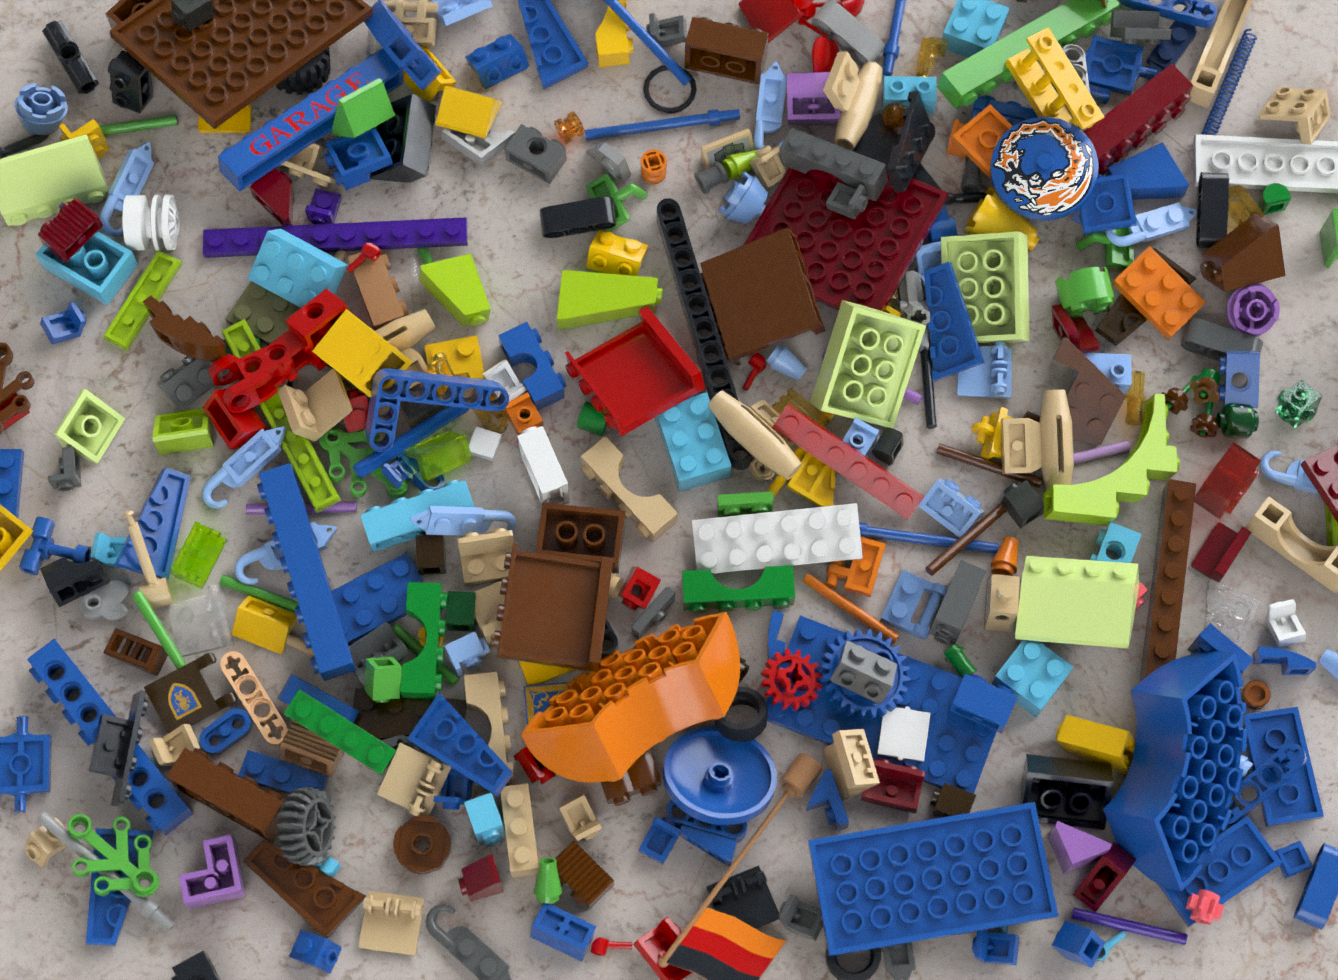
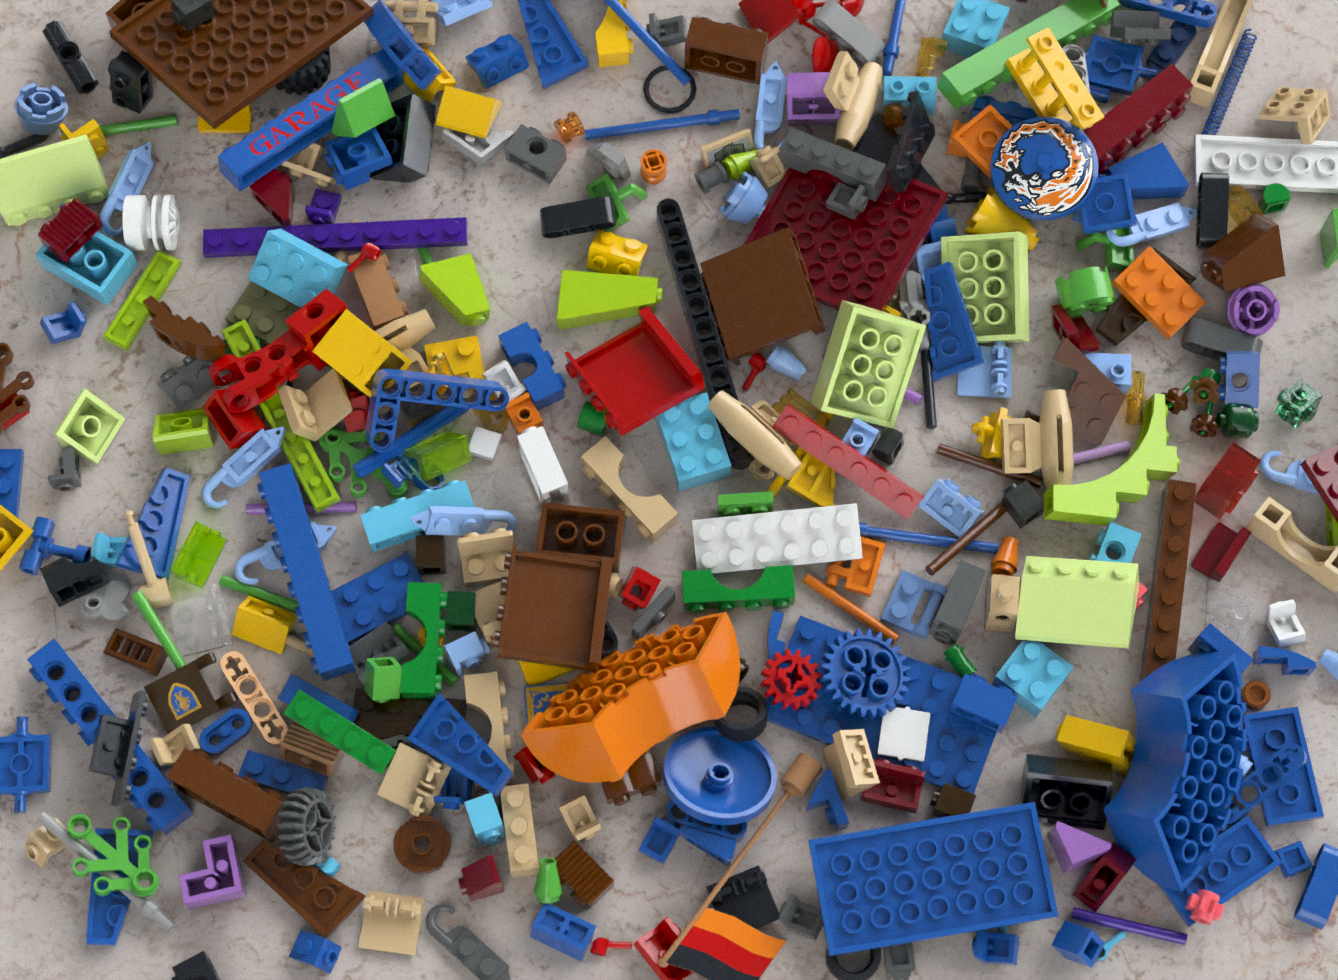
dark grey bracket [830,641,898,704] -> none

